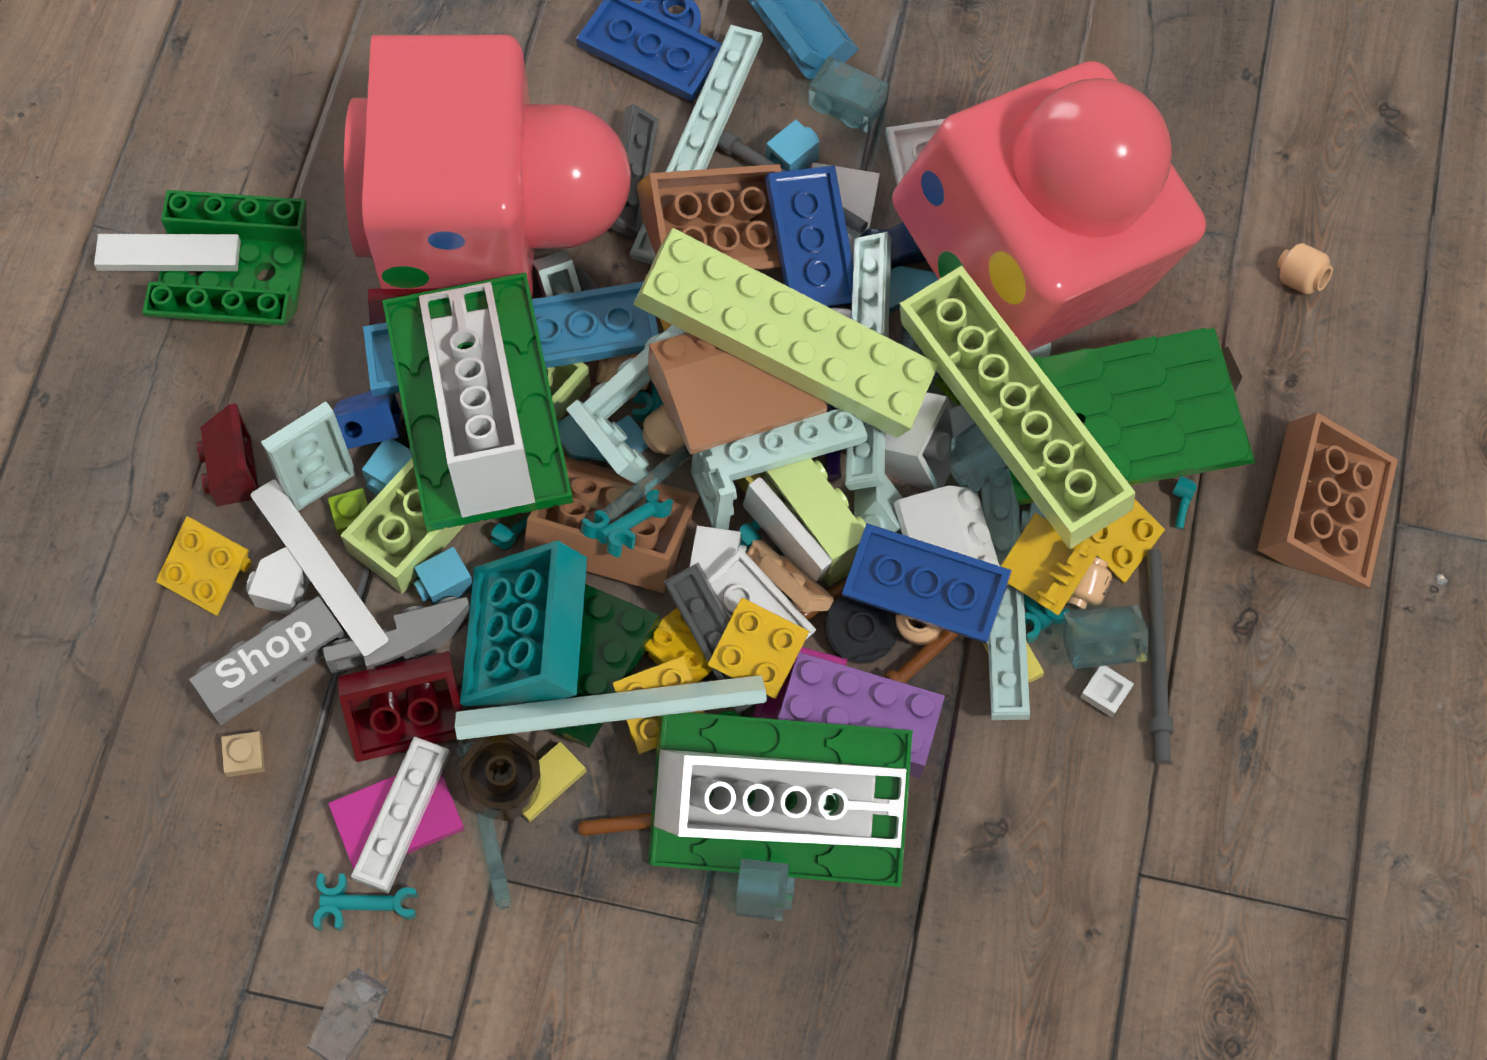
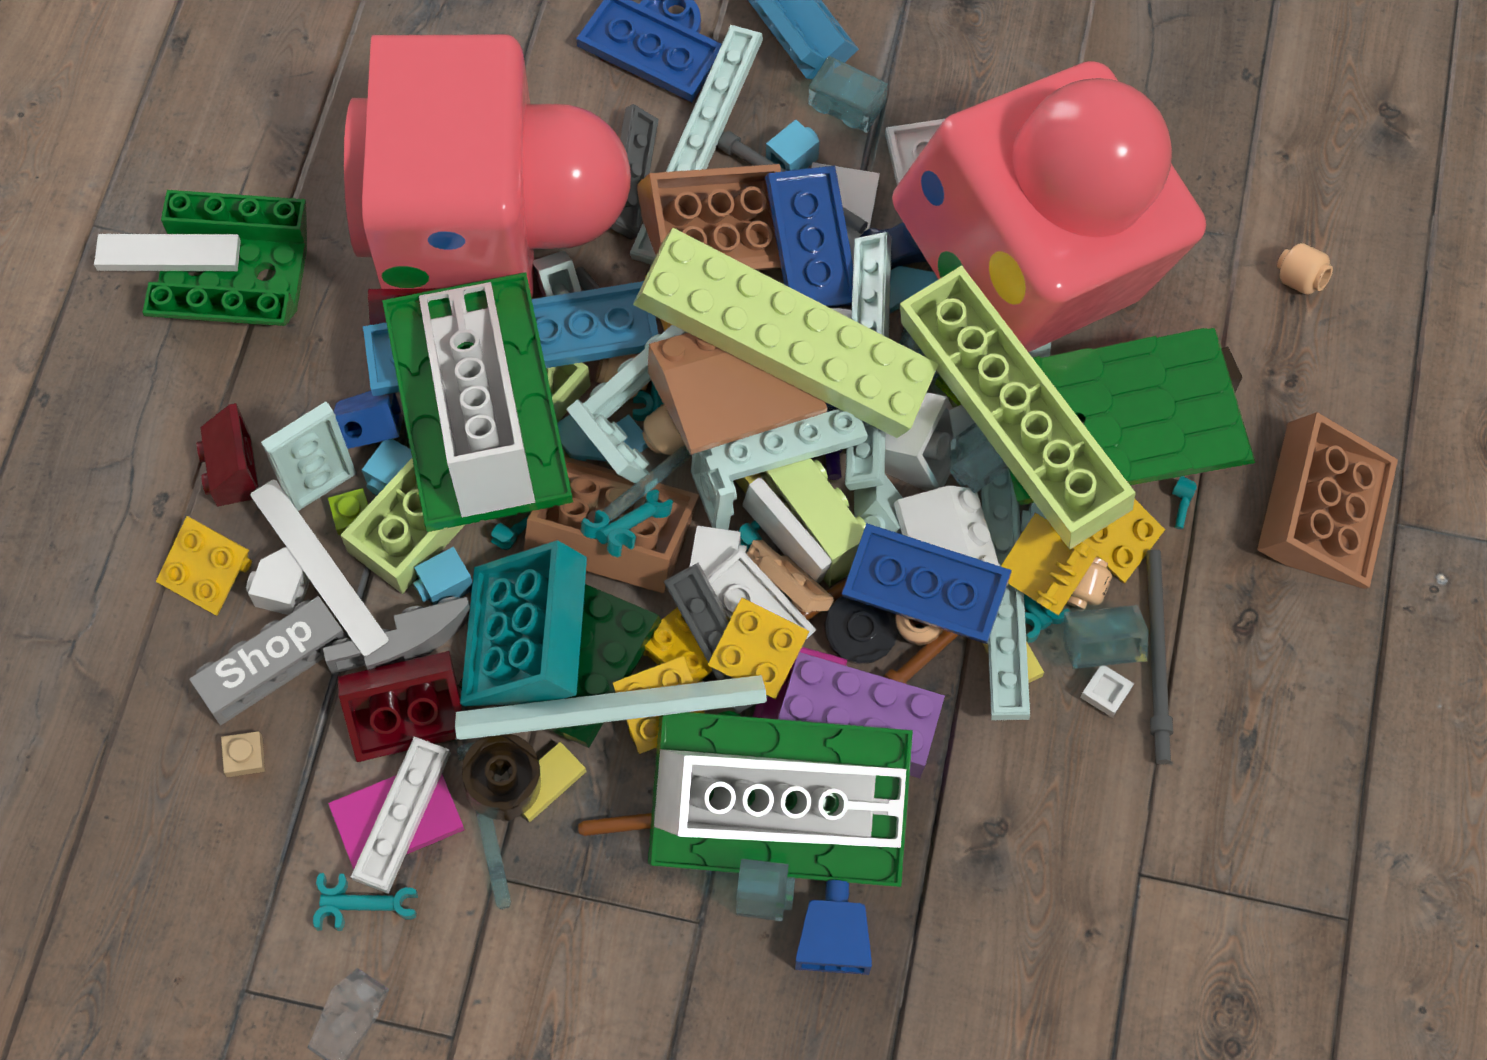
none -> blue torso [795,880,872,975]

